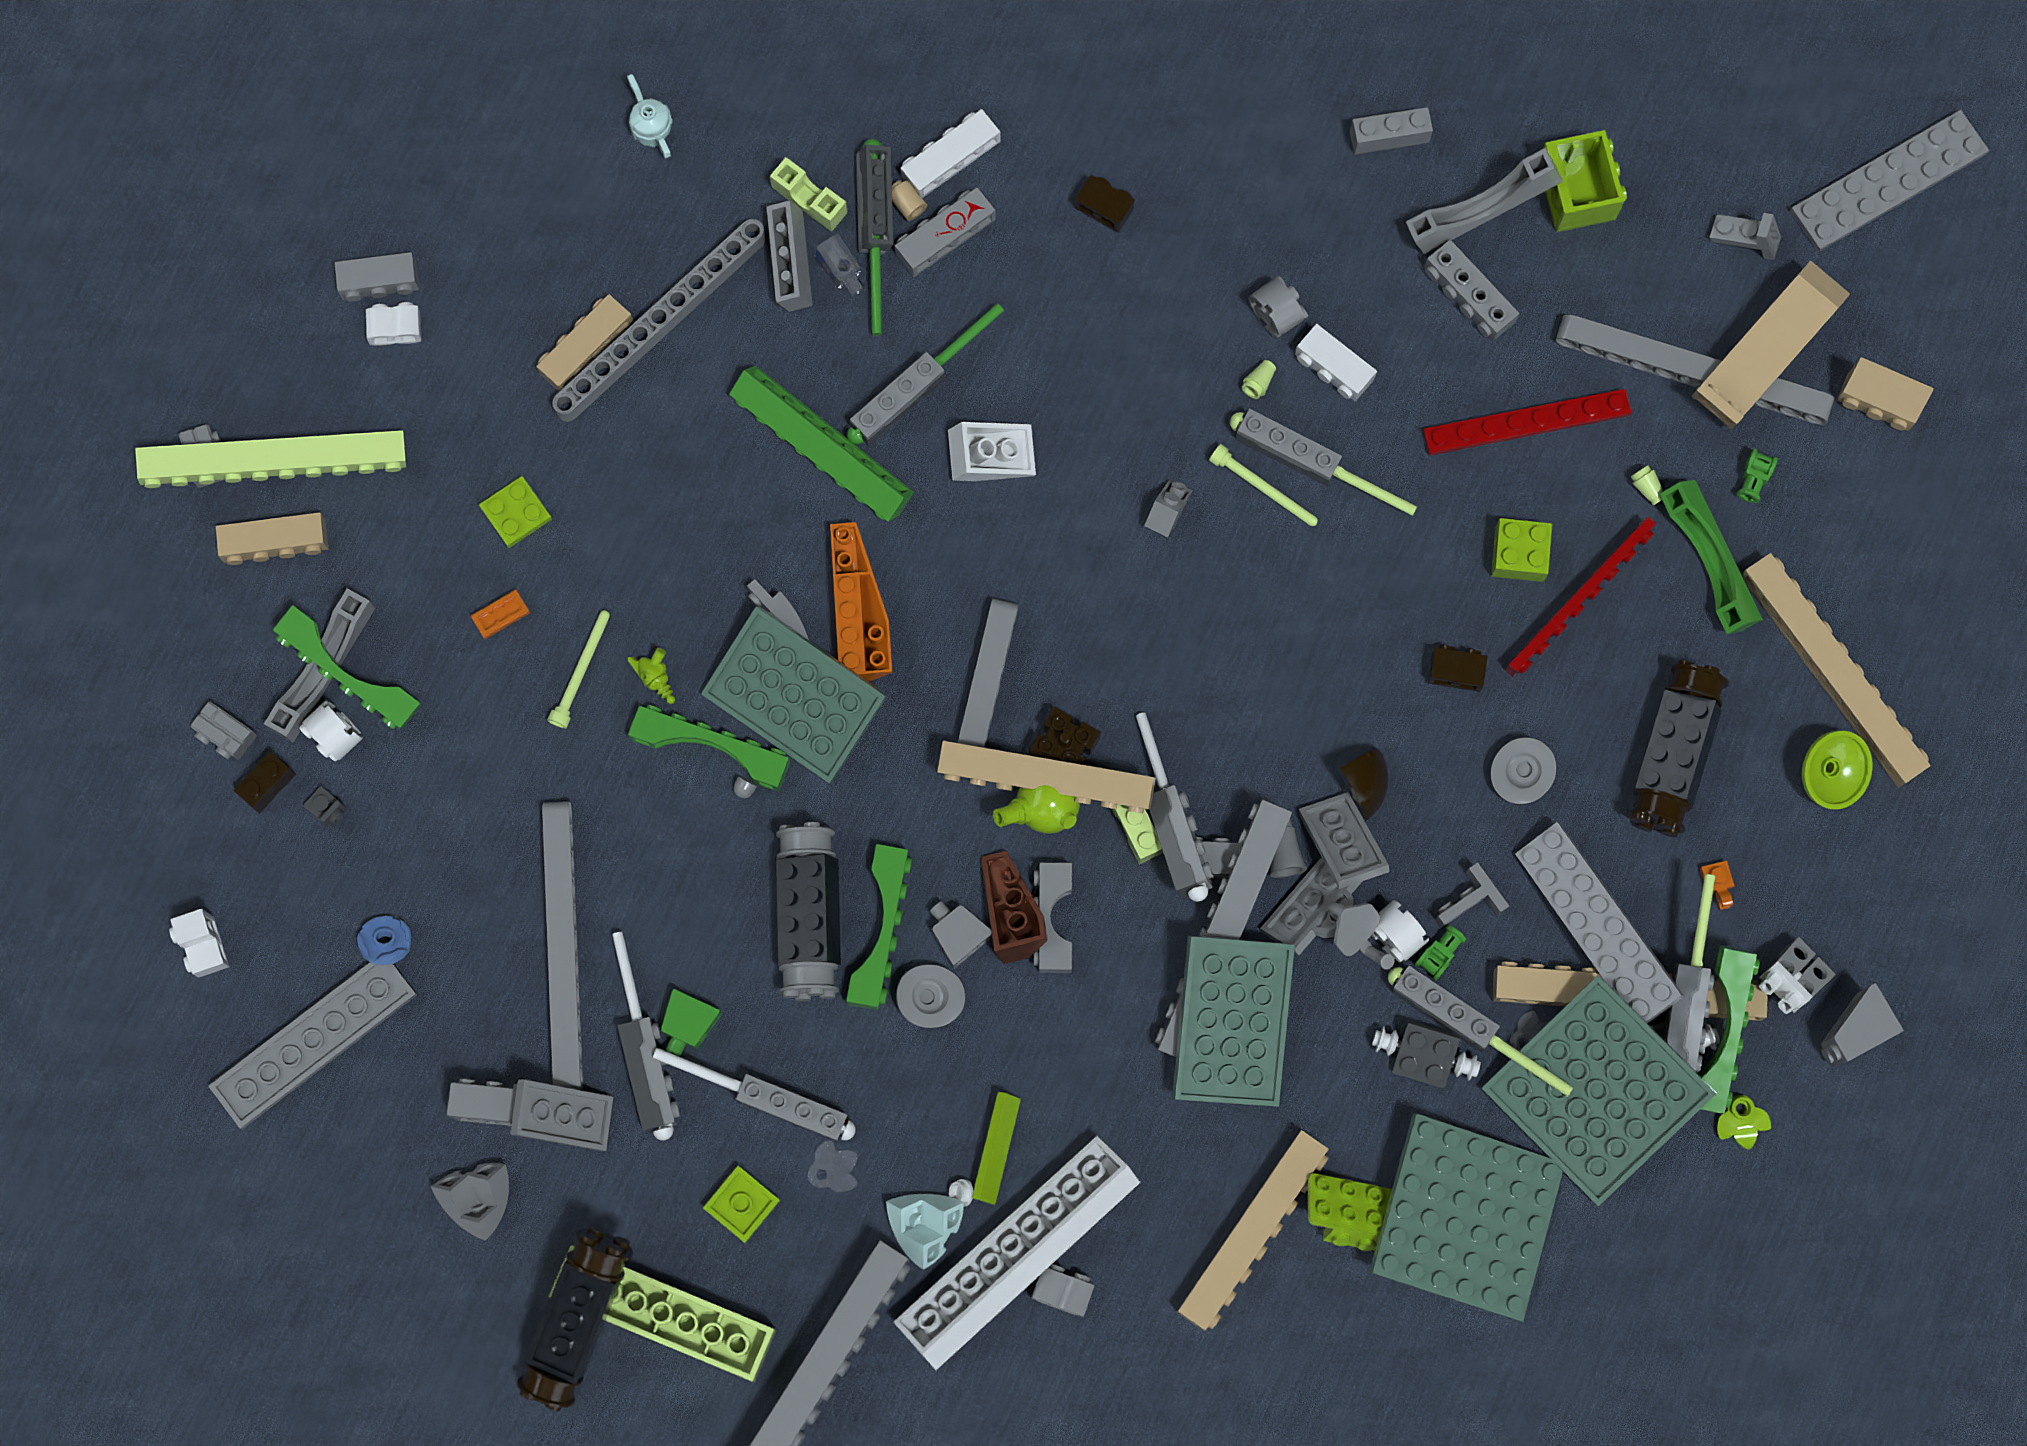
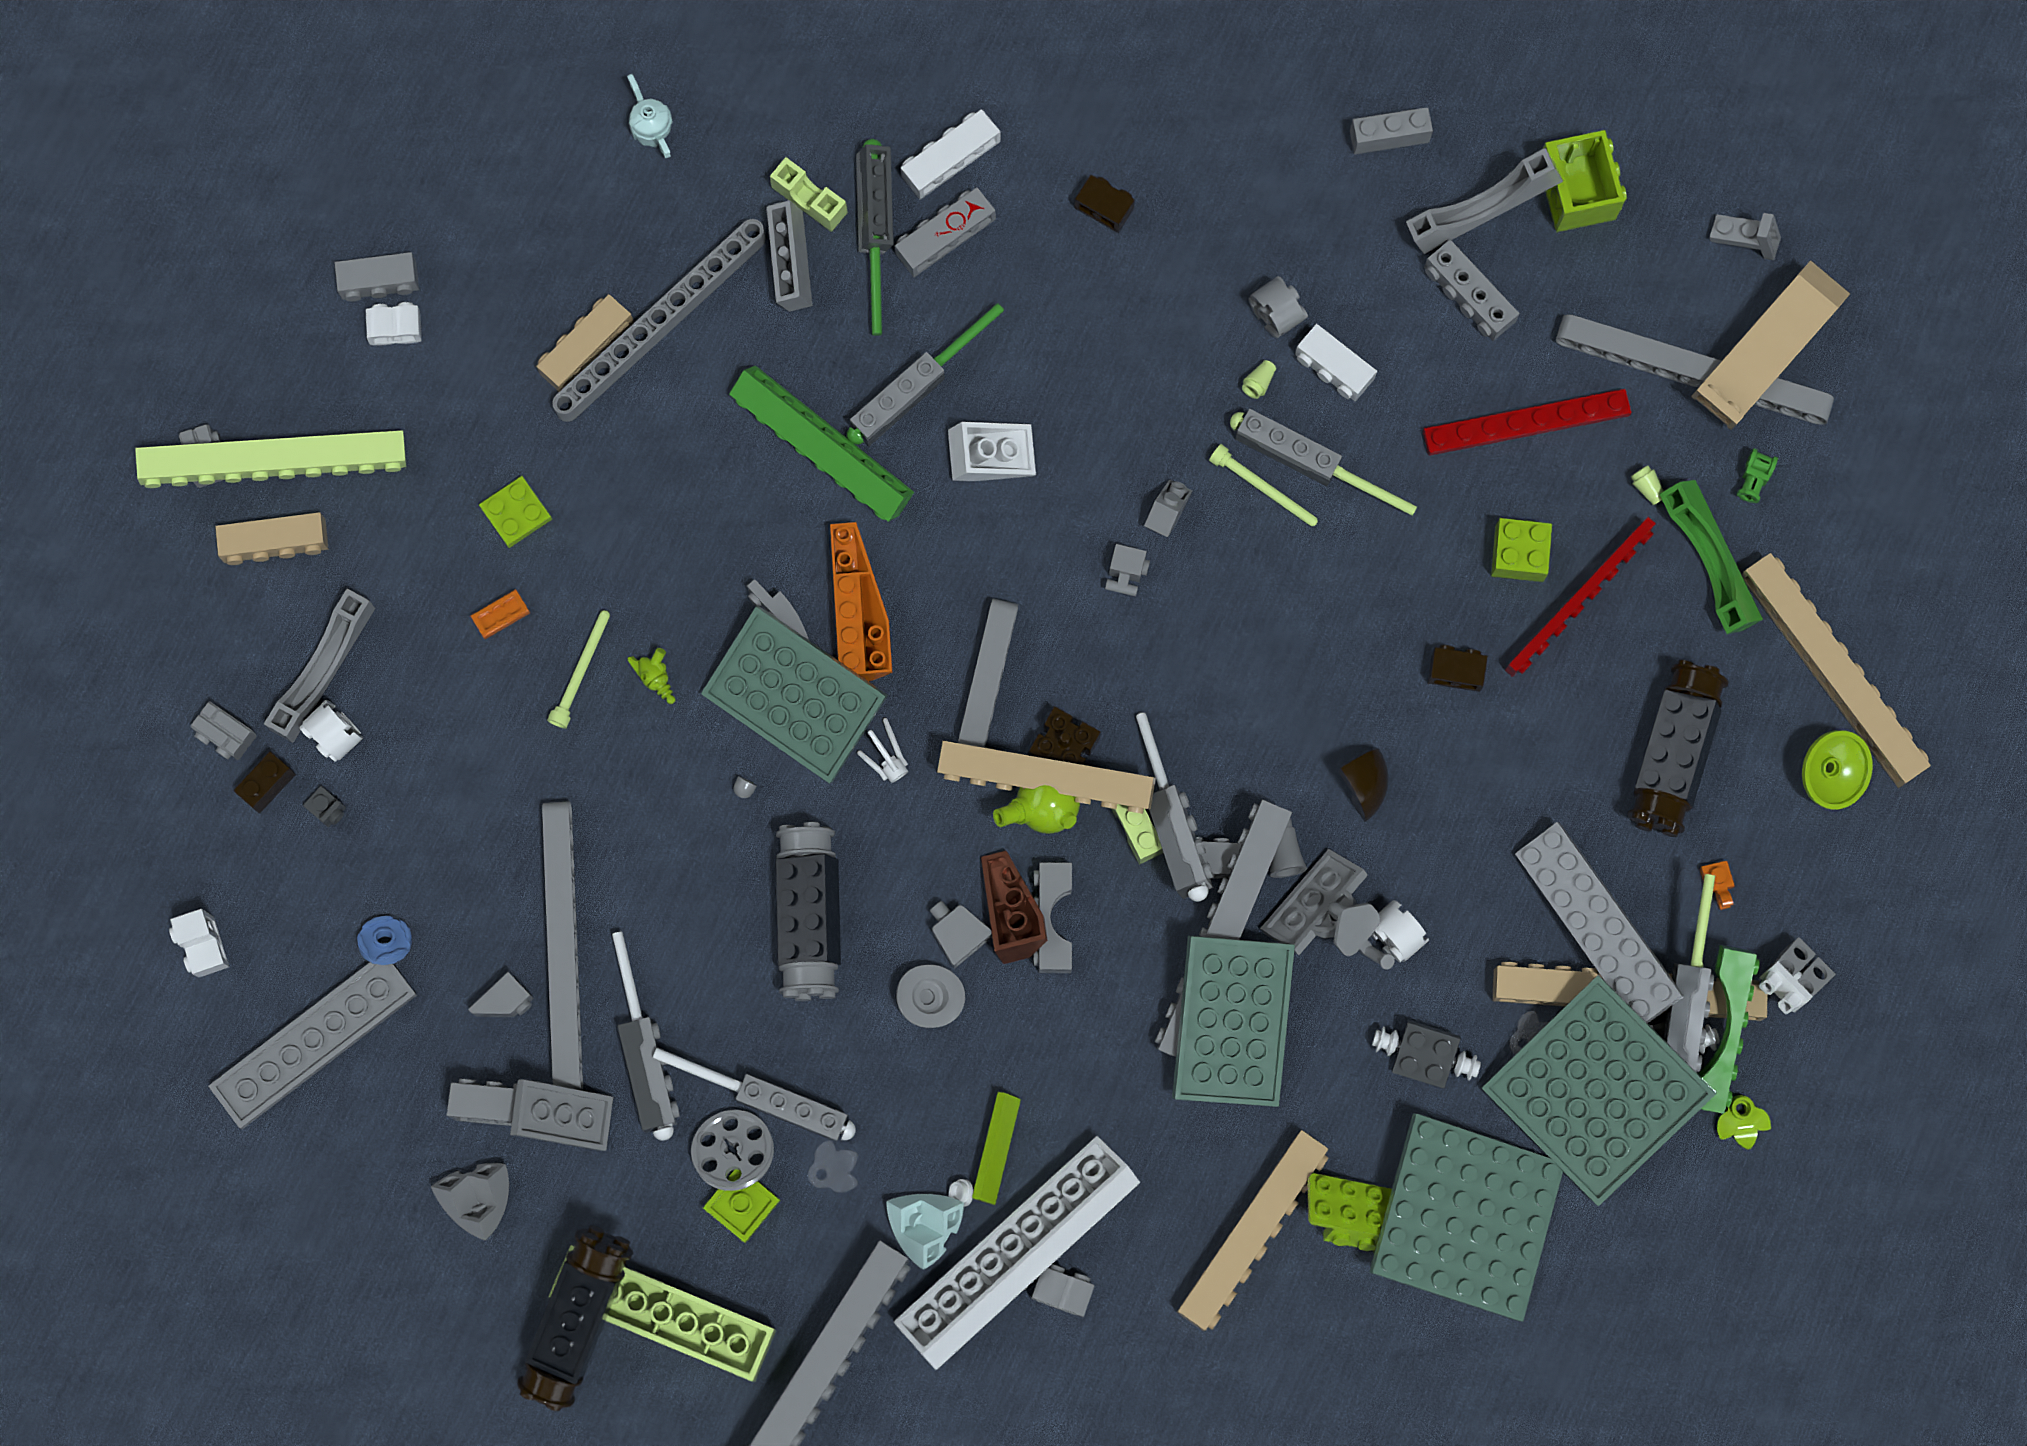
bright green arch [273,605,422,729] -> none
bright green arch [628,705,790,792] -> none
bright green torso [661,989,722,1057] -> none
clear torso [814,233,865,296] -> none
bright green arch [846,844,913,1011] -> none
tan brick [892,180,927,221] -> none
light grey plate [1299,792,1389,889] -> none
light grey piece [1388,966,1573,1096] -> none
bright green connector [1415,925,1467,981] -> none
light grey bracket [1435,862,1509,928] -> none
light grey hat [1491,737,1556,804] -> none
light grey plate [1790,110,1989,252] -> none
light grey slope [1821,983,1904,1068] -> none
tan slope [1837,357,1934,431] -> none
none -> light grey slope [468,972,534,1017]
none -> light grey wedge [691,1110,774,1191]
none -> white plant [857,718,909,783]
none -> light grey brick [1105,544,1150,597]

